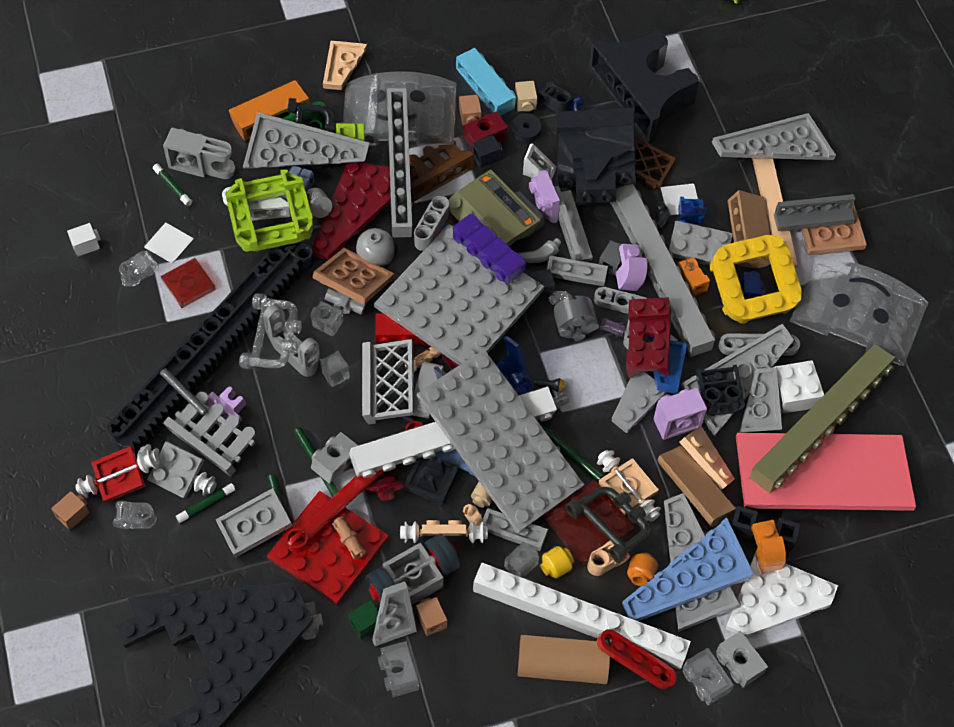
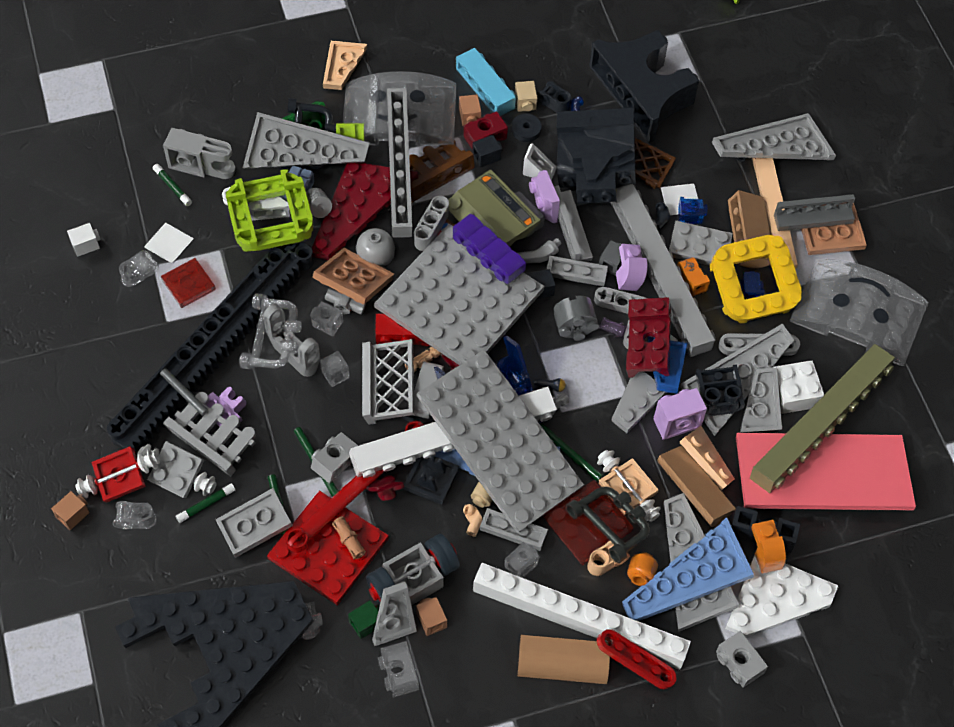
orange brick [229,80,310,141] -> none
plate [400,520,488,543] -> none
yellow head [540,546,574,579] -> none
clear arm [549,291,575,305] -> none
clear brick [683,648,734,705] -> none

